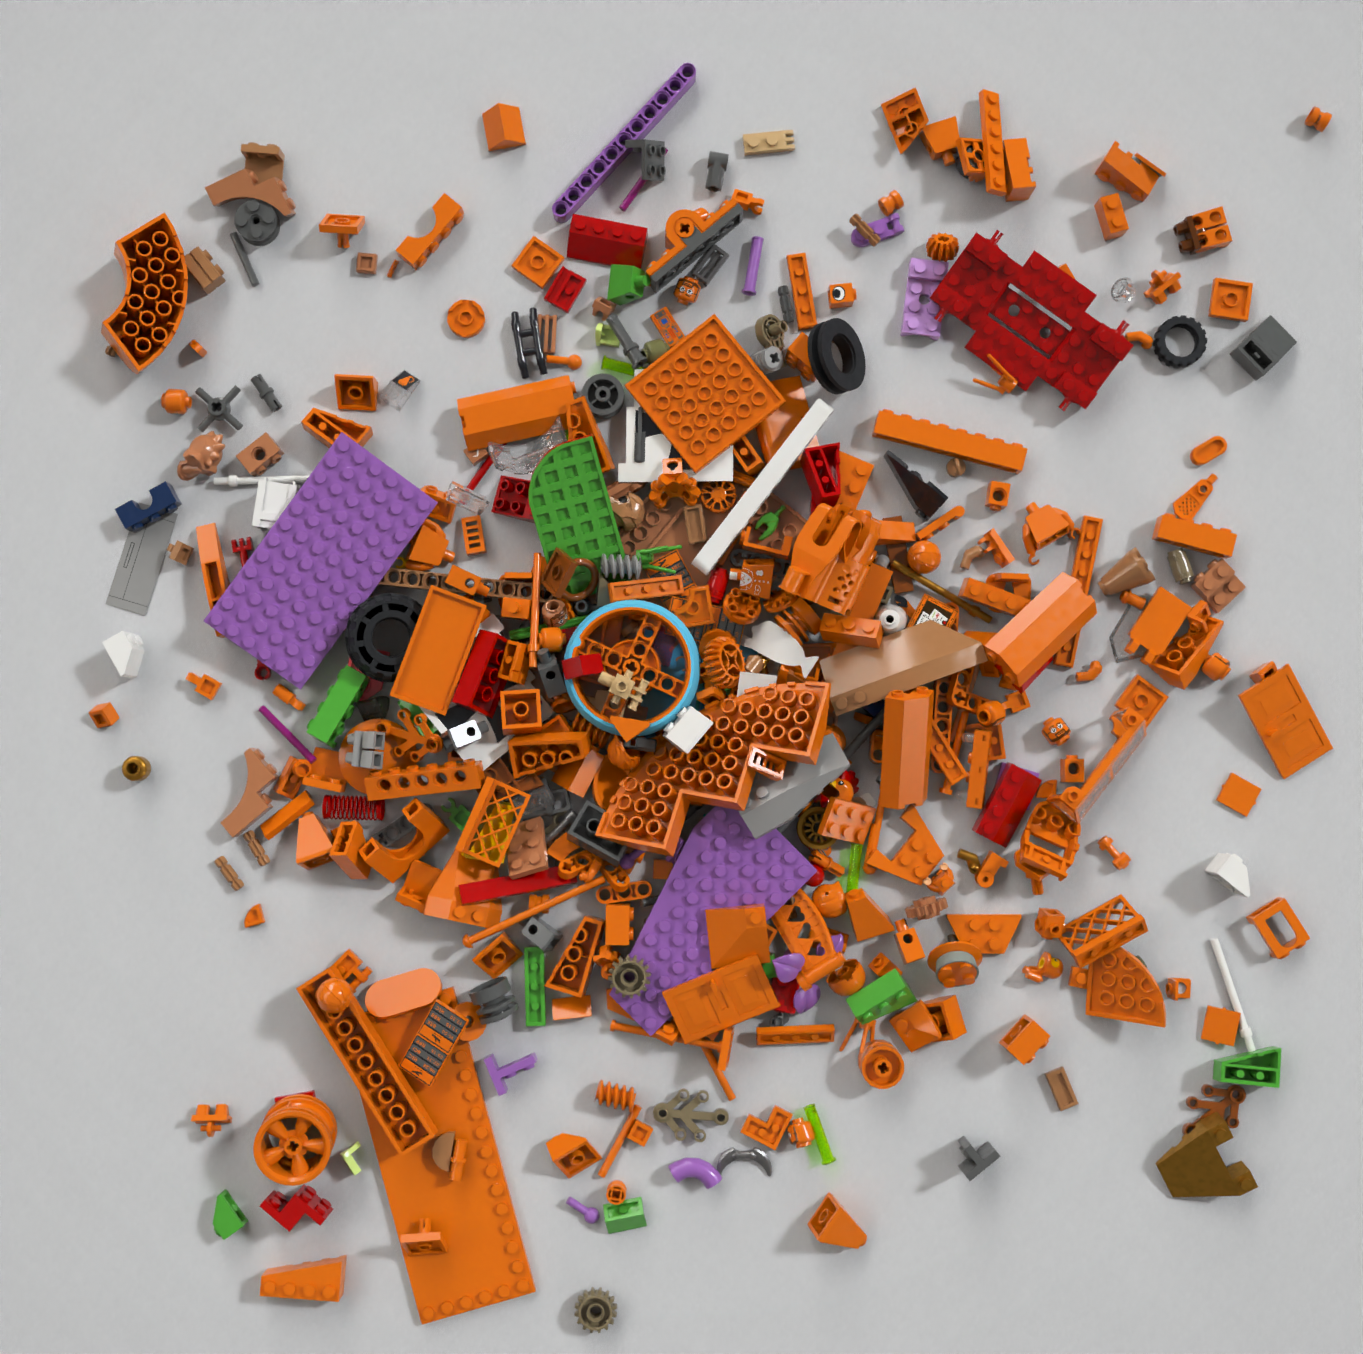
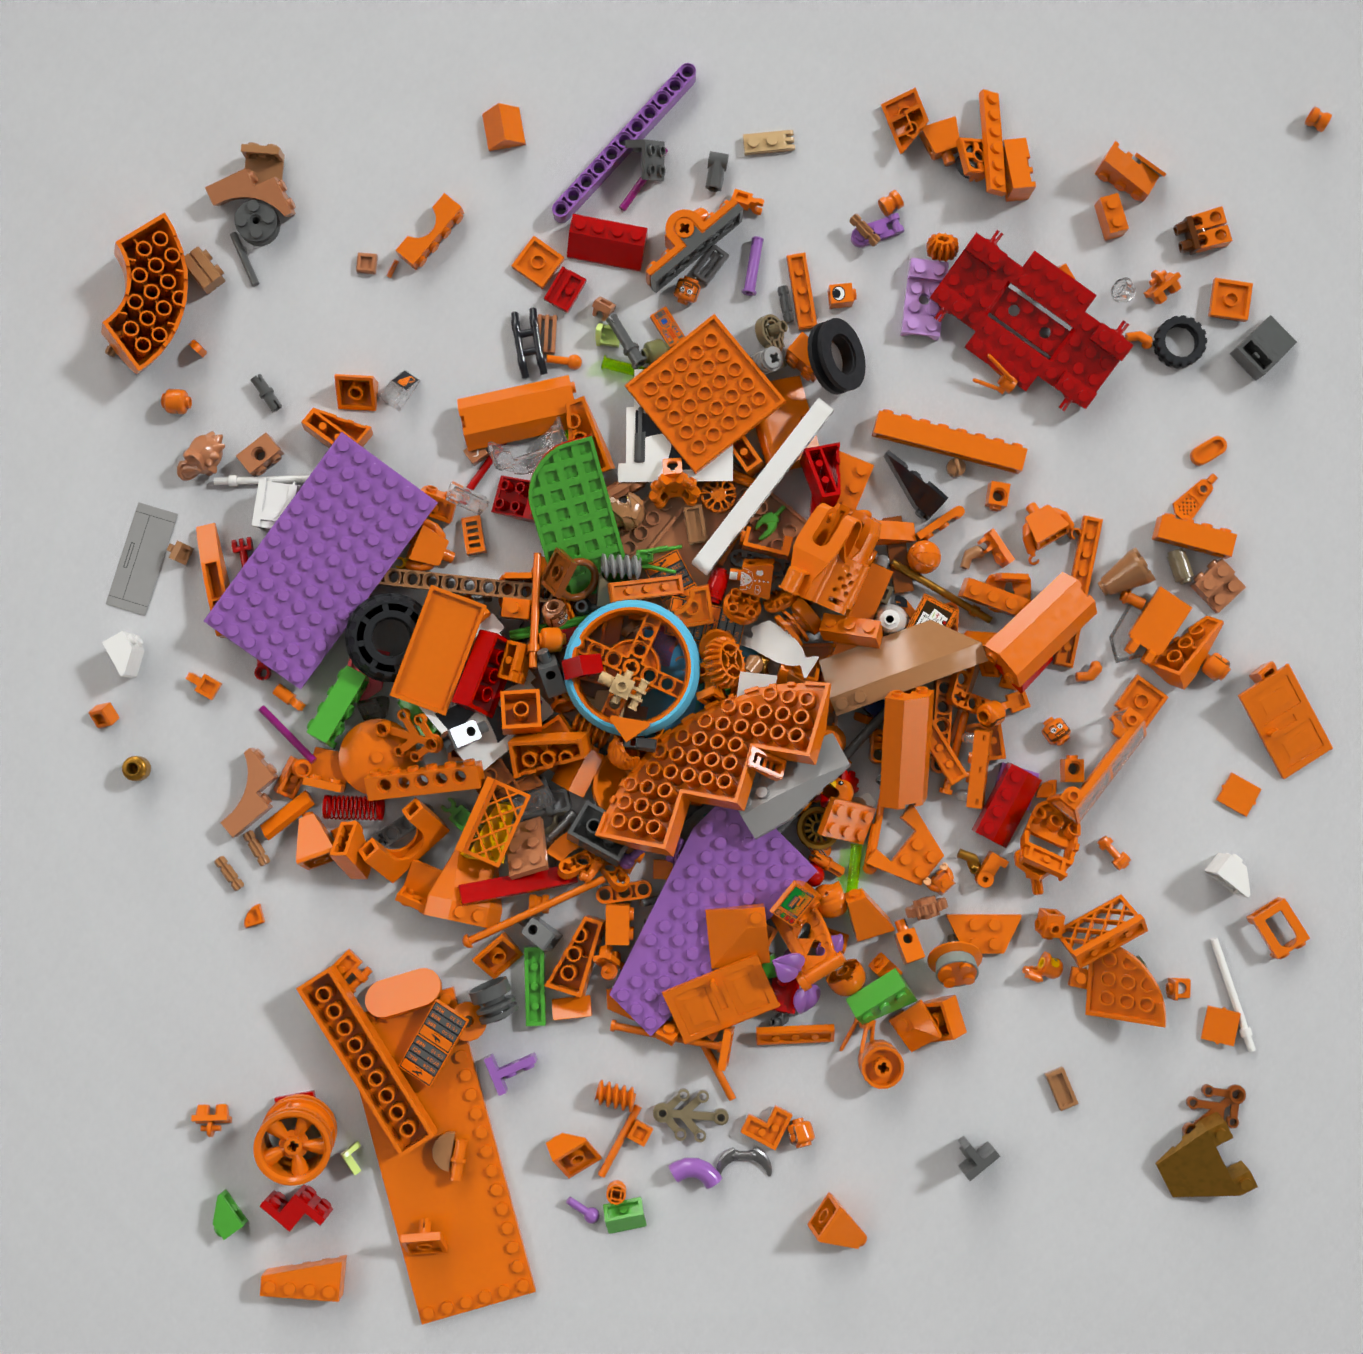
dark blue arch [115,481,182,532] -> none
dark grey bar [195,385,243,432] -> none
orange piece [317,978,352,1013] -> none
orange tile [319,214,365,248] -> none
light grey hips [345,731,386,769] -> none
orange torso [445,565,491,597] -> none
orange tile [447,300,485,338] -> none
dark tan gear [574,1287,617,1333] -> none
dark grey wheel [582,373,624,419] -> none
bright green torso [607,264,650,305] -> none
dark tan gear [608,954,651,998] -> none
white slope [662,706,713,754] -> none
clear neon green pin [803,1103,836,1165] -> none
orange brick [999,1014,1050,1065] -> none
orange bracket [1187,600,1211,634] -> none
bright green wedge [1213,1046,1281,1088] -> none
none -> orange slope [769,880,822,927]

